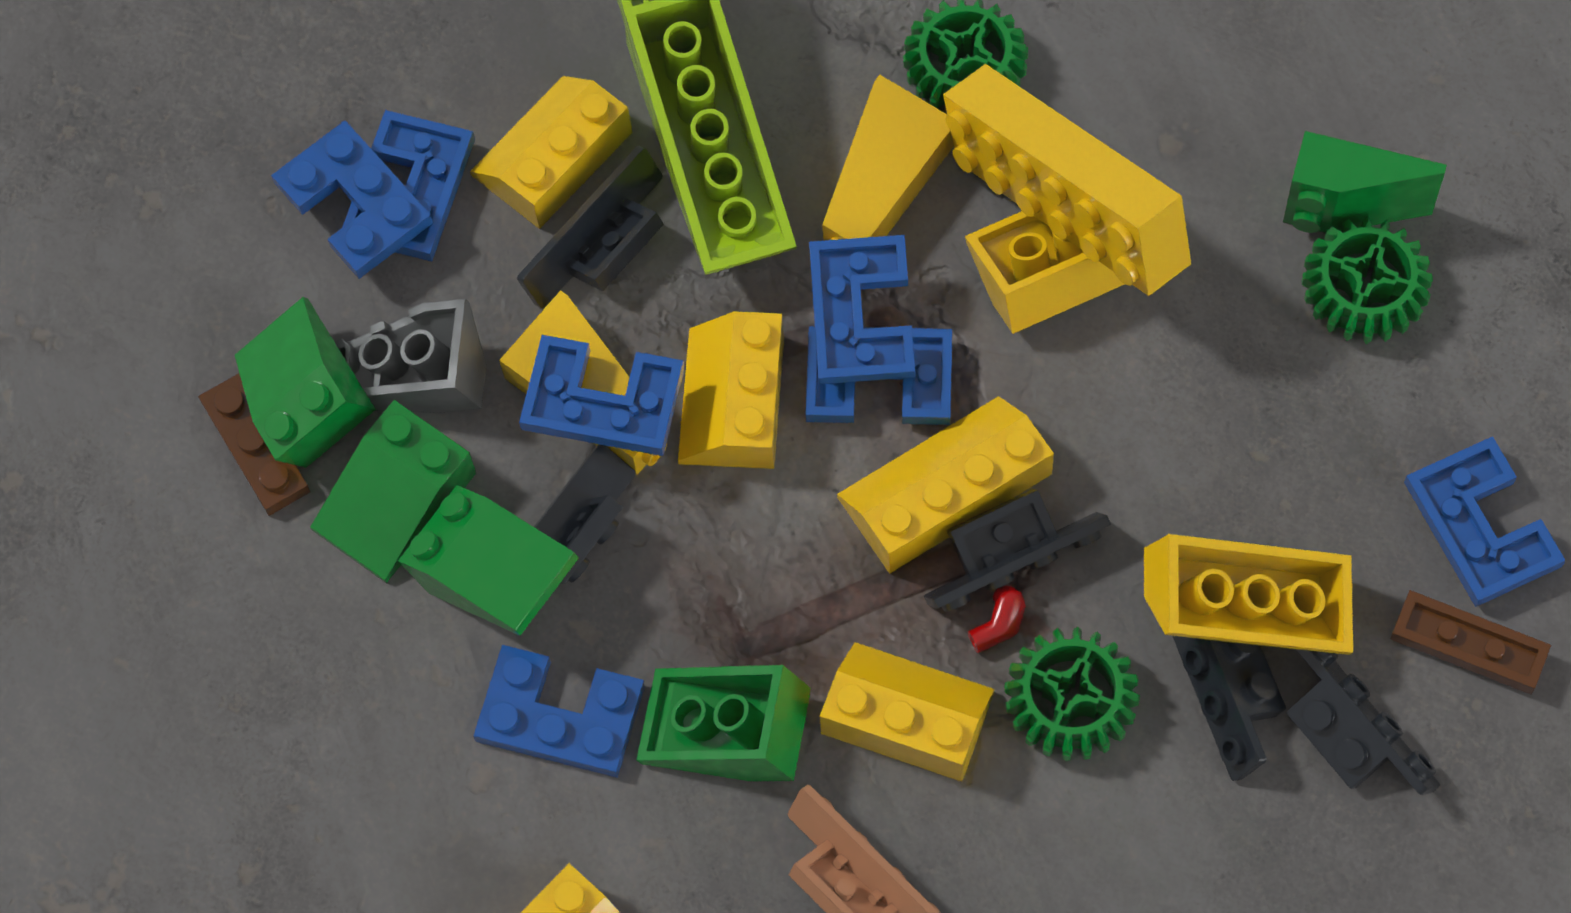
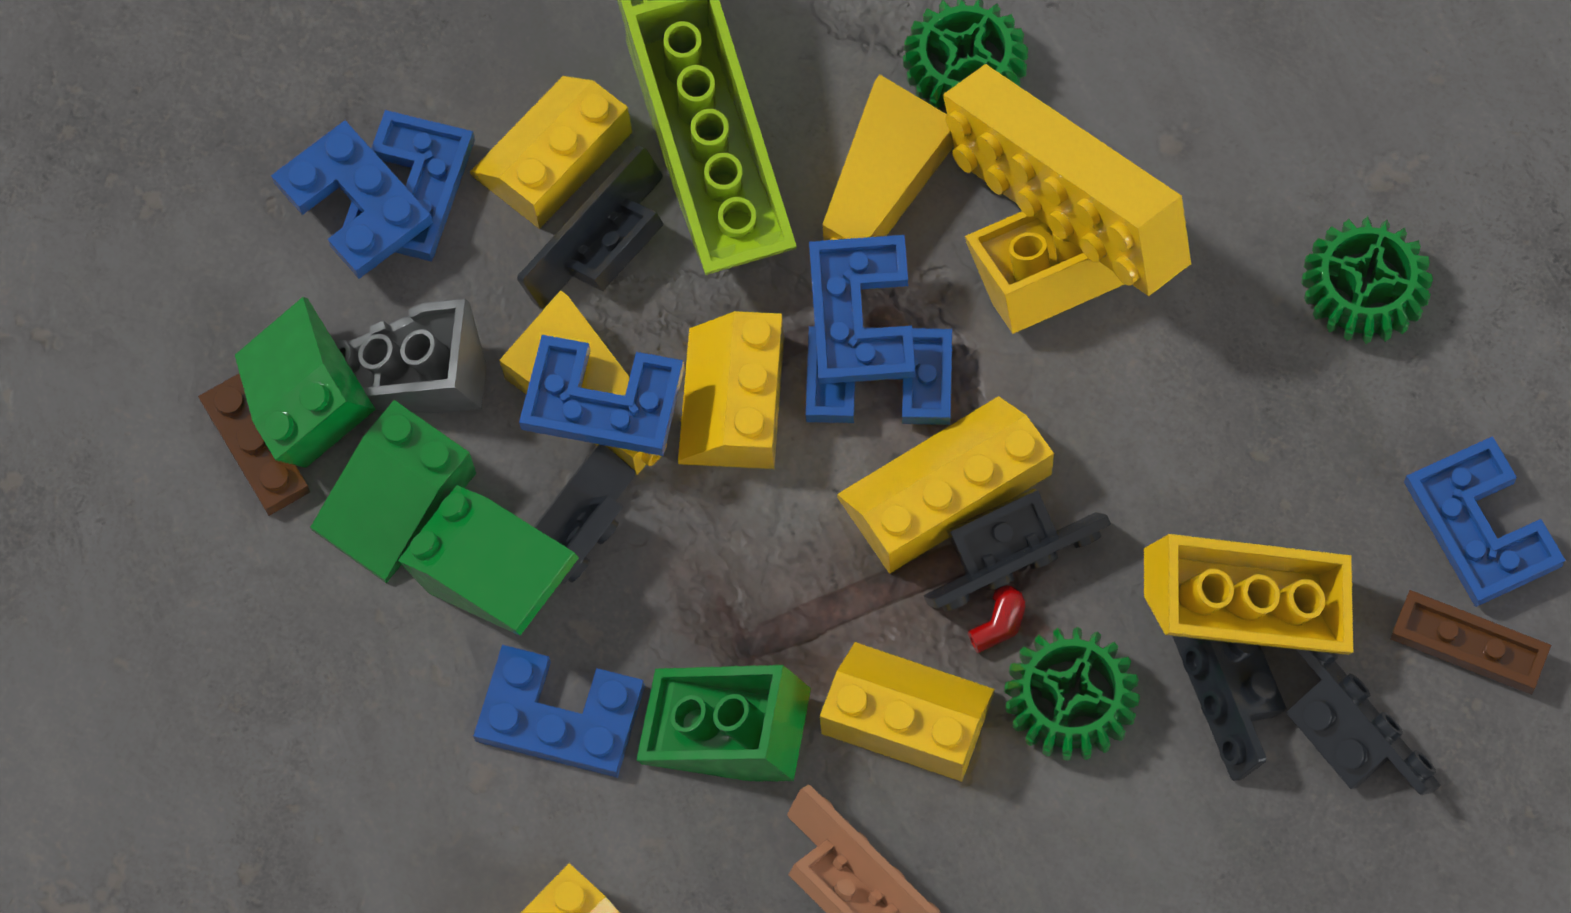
green slope [1283,131,1447,233] -> none

